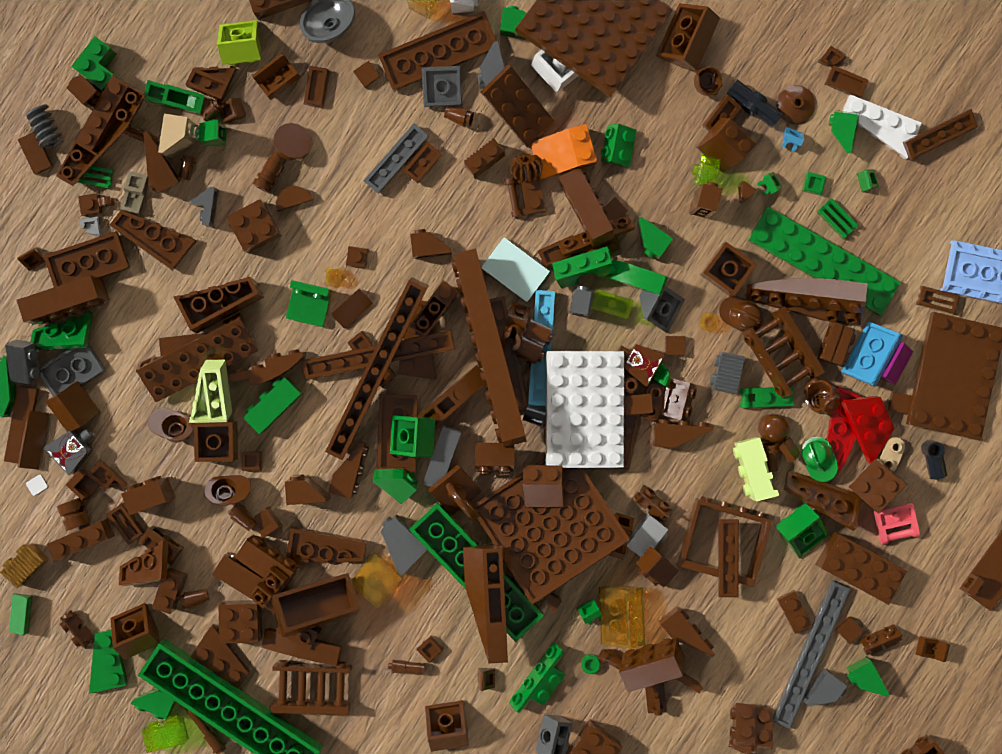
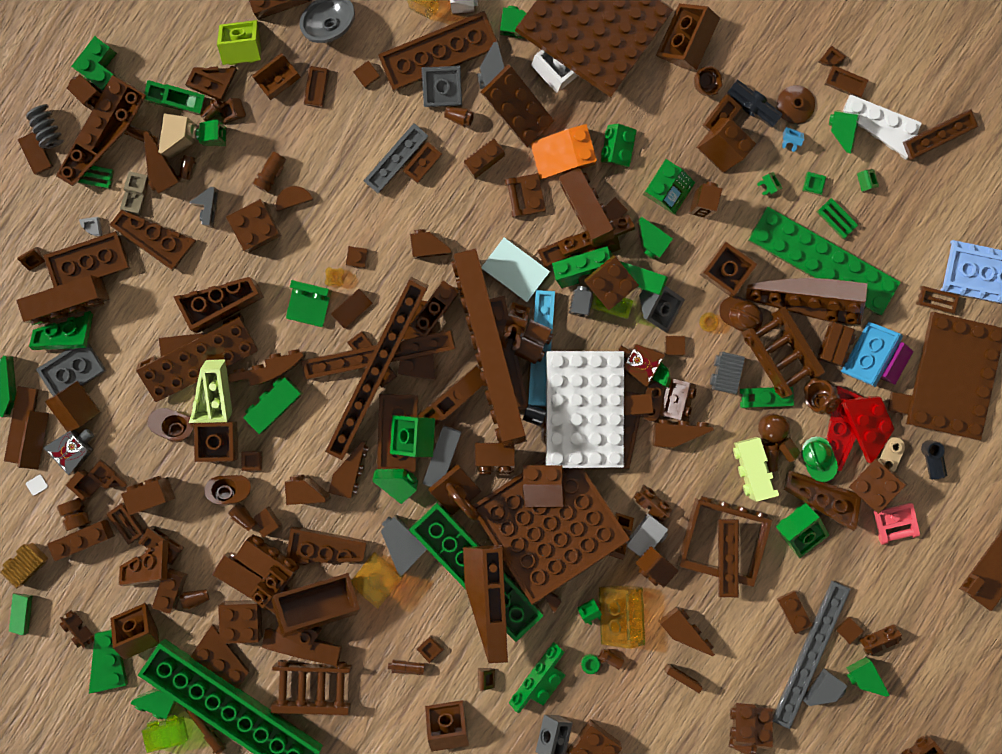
dark grey brick [5,340,40,384] -> none
reddish brown plate [78,193,114,216] -> none
reddish brown tile [273,123,312,160] -> none
reddish brown gear [510,153,543,182] -> none
reddish brown brick [619,637,685,692] -> none
reddish brown pin [624,378,639,393] -> none
reddish brown hinge [645,682,667,716] -> none
clear neon green brick [692,154,720,186] -> none
reddish brown slope [738,181,757,203] -> none
reddish brown piece [815,531,907,605] -> none
reddish brown bracket [915,636,950,662] -> none
none -> reddish brown plate [584,255,639,310]
none -> green slope [643,159,695,215]

